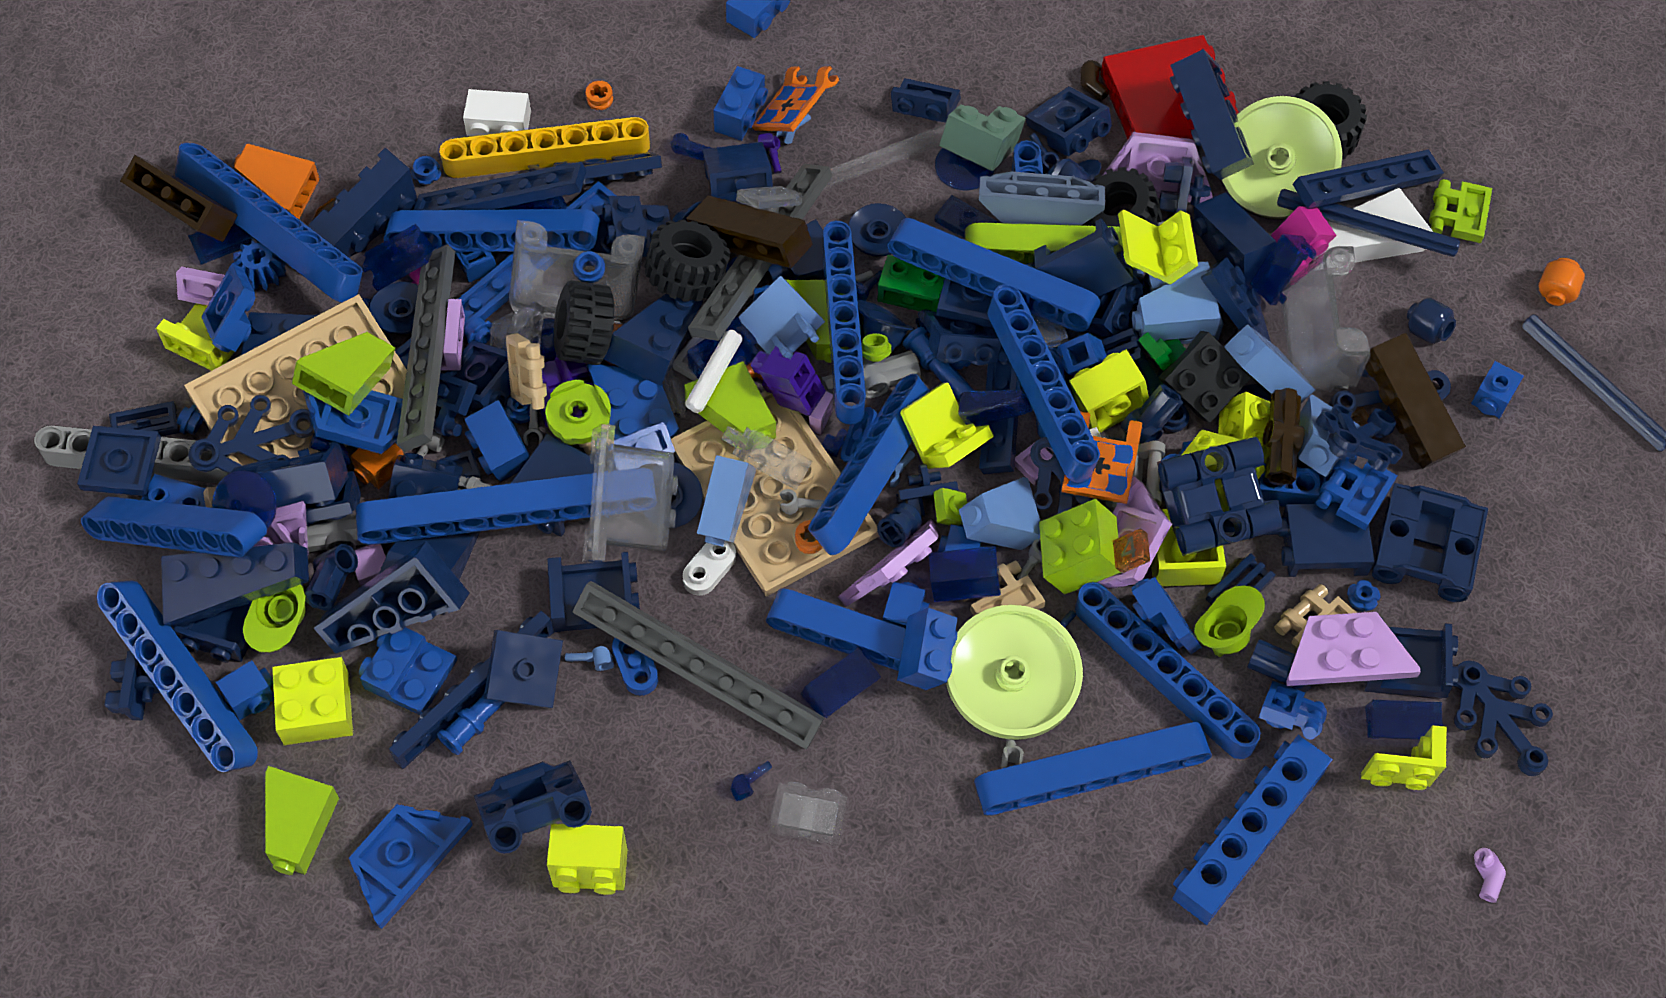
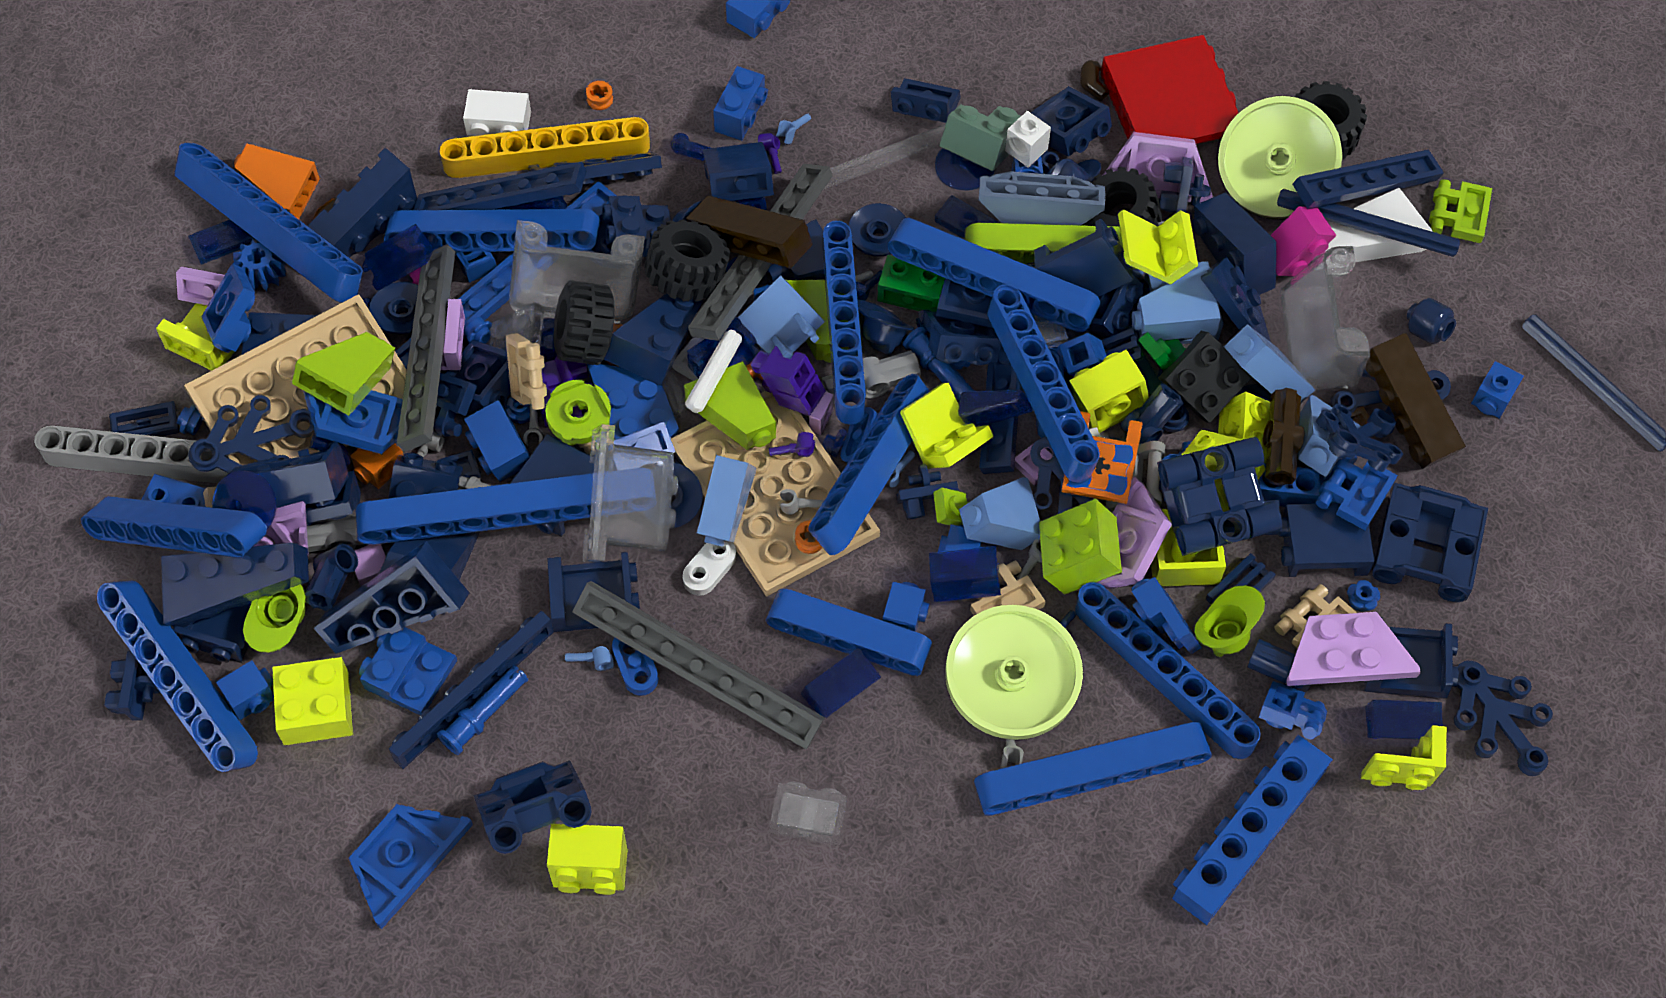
dark blue plate [77,426,161,496] -> none
dark brown brick [120,154,238,242] -> none
lime slope [265,766,339,875] -> none
blue plate [411,156,441,185] -> none
dark blue plate [484,630,563,708] -> none
blue plate [573,251,605,283] -> none
clear hinge [722,426,812,490] -> none
clear blue hand [730,761,772,801] -> none
clear plate [736,186,803,212] -> none
orange flag [752,66,839,132] -> none
lavender wing [838,519,939,607] -> none
lime plate [861,333,891,362] -> none
dark blue wheel [877,503,922,547] -> none
blue brick [897,608,957,690] -> none
clear orange tile [1113,528,1150,573] -> none
dark blue wedge [1170,49,1254,180] -> none
clear blue hinge [1250,234,1317,306] -> none
lavender arm [1474,848,1506,903] -> none
orange head [1539,258,1585,306] -> none
none -> dark purple hand [769,432,815,457]
none -> white brick [1005,111,1051,168]

